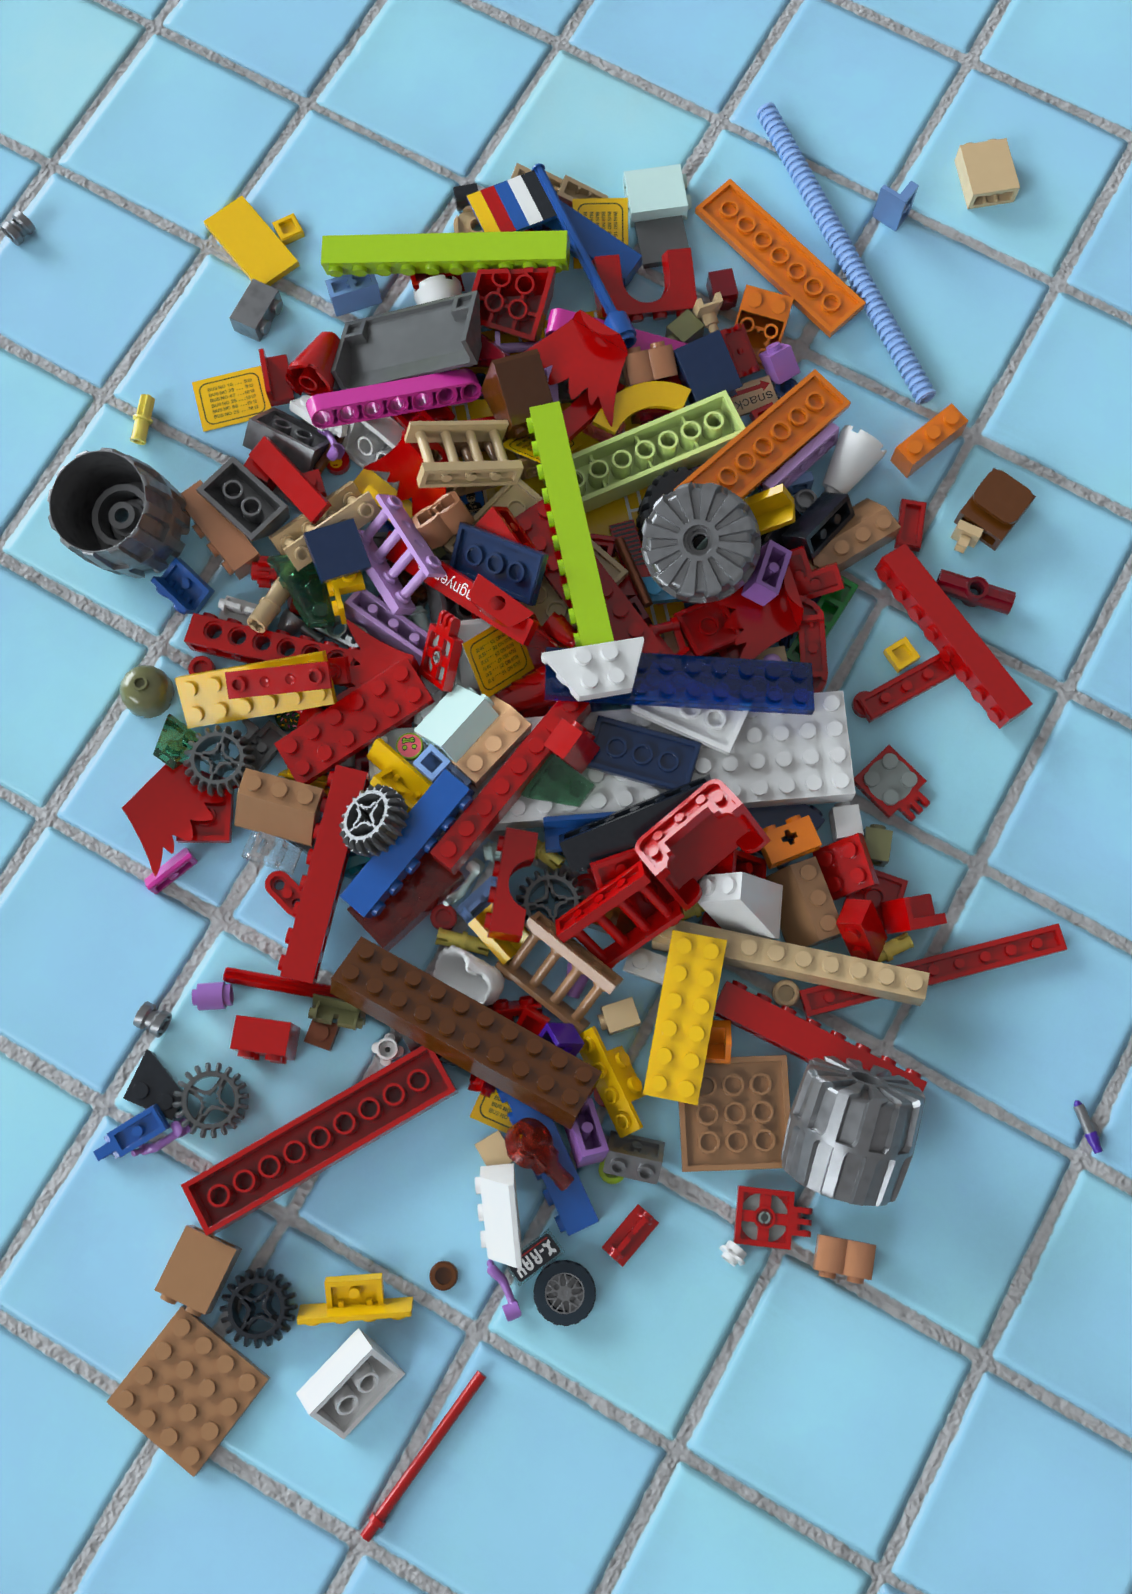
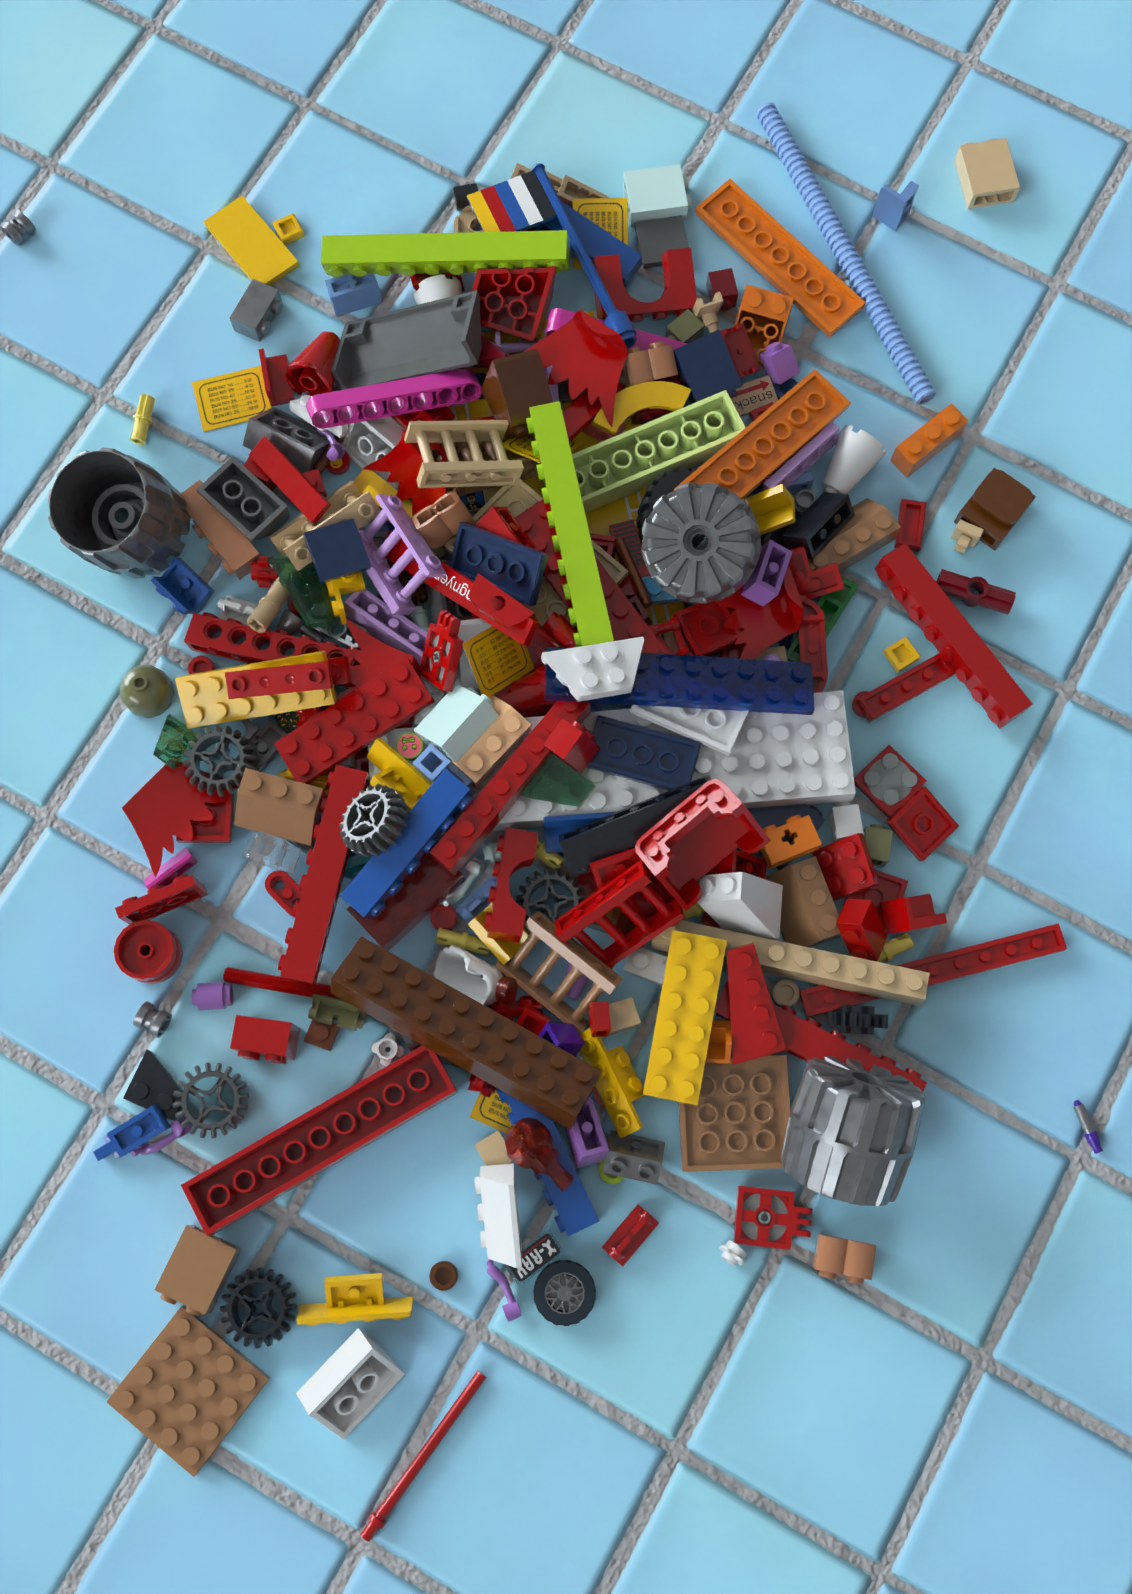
none -> red wheel [114,920,183,984]
none -> red plate [115,875,208,925]
none -> clear red tile [496,976,517,1005]
none -> red piece [588,1002,611,1037]
none -> red wing [727,942,787,1065]
none -> black gear [827,1005,888,1035]
none -> red tile [886,786,959,861]

